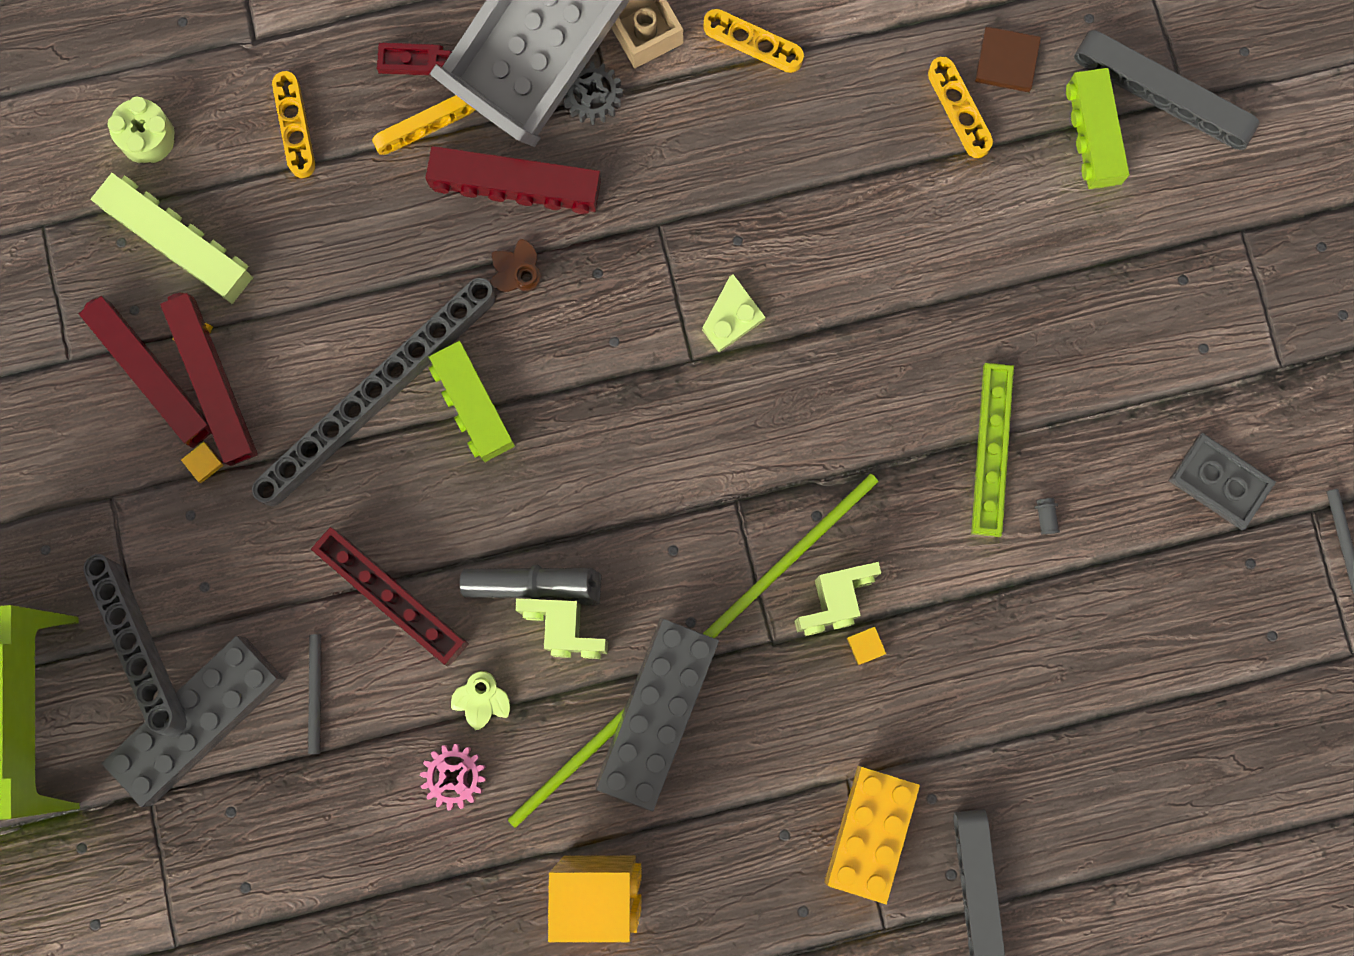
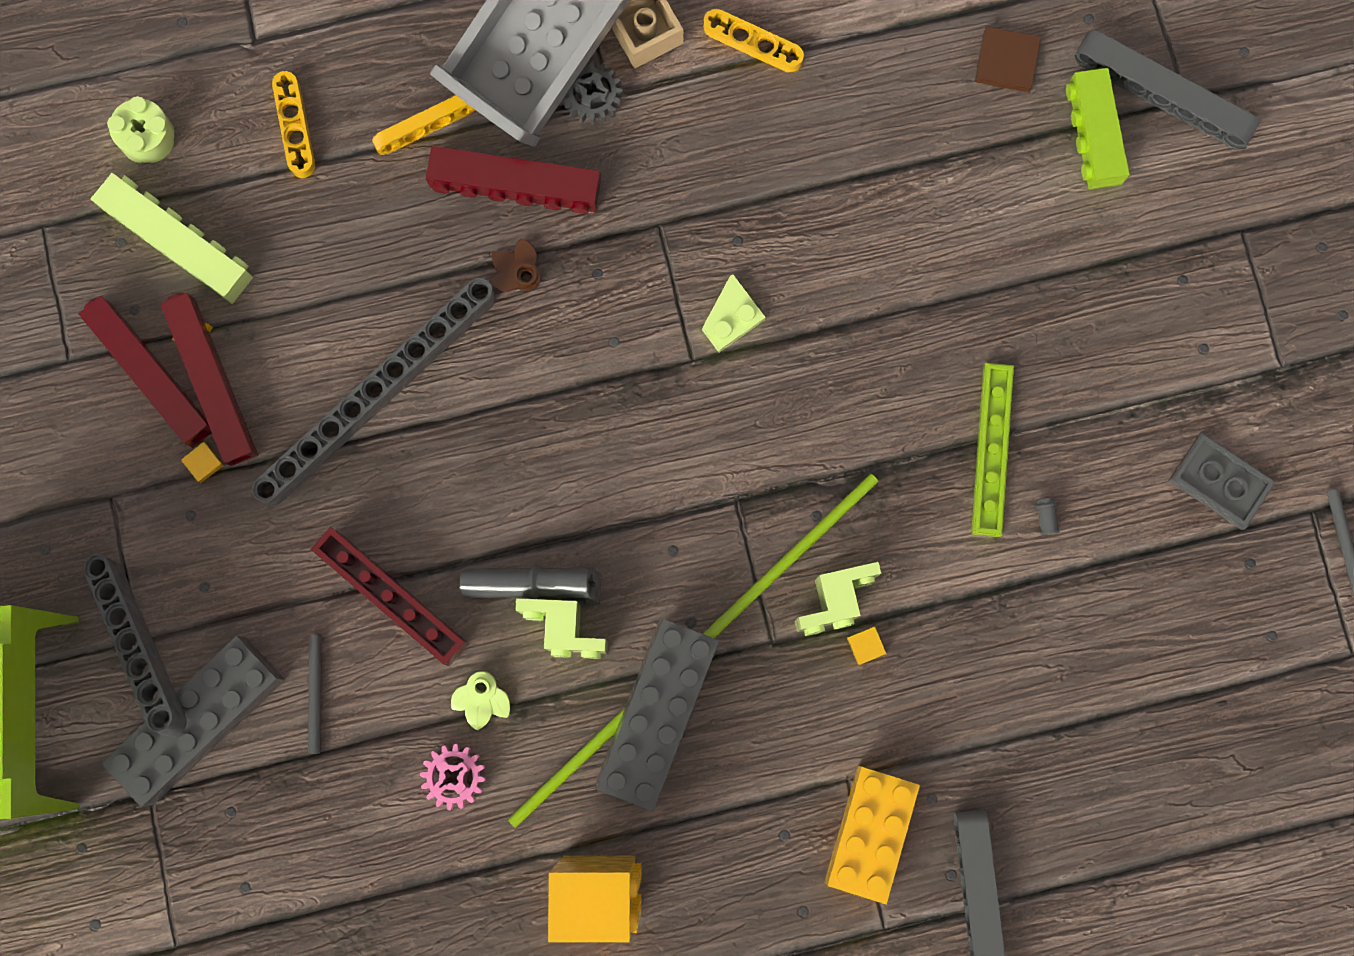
dark red hinge [377,43,452,75] -> none
lime brick [428,341,515,462] -> none
yellow beam [928,57,993,158] -> none

